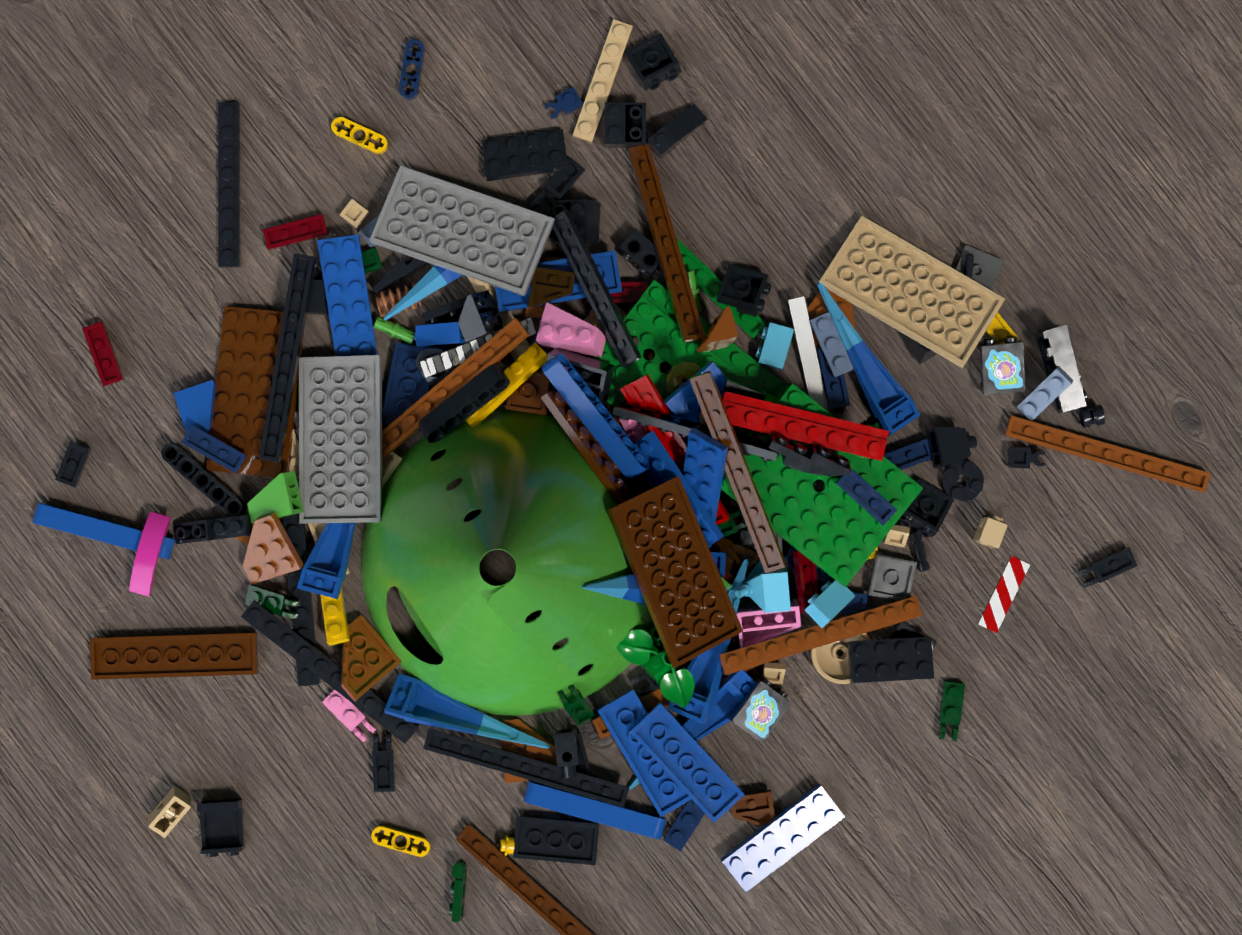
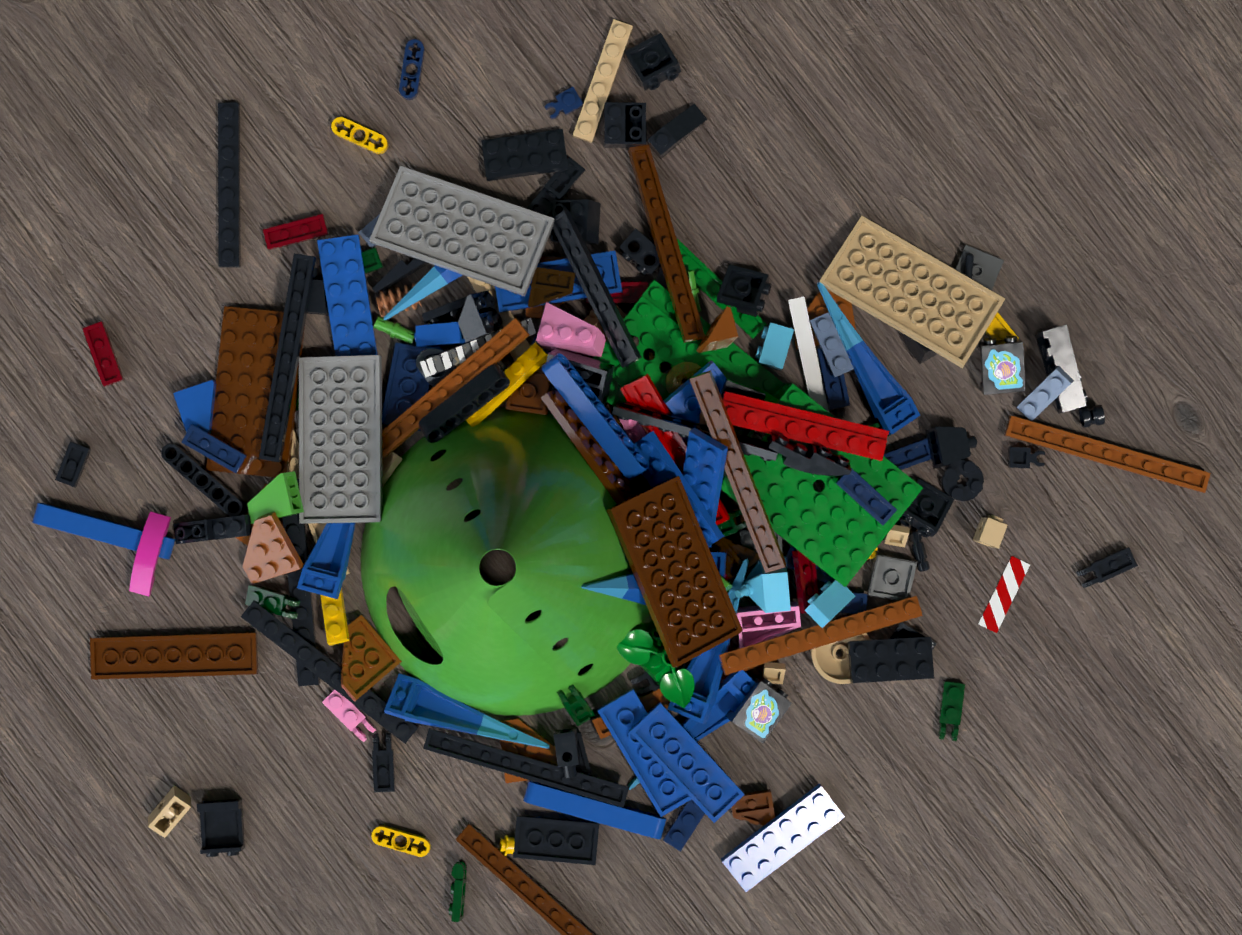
tan plate [340,199,369,228] -> none

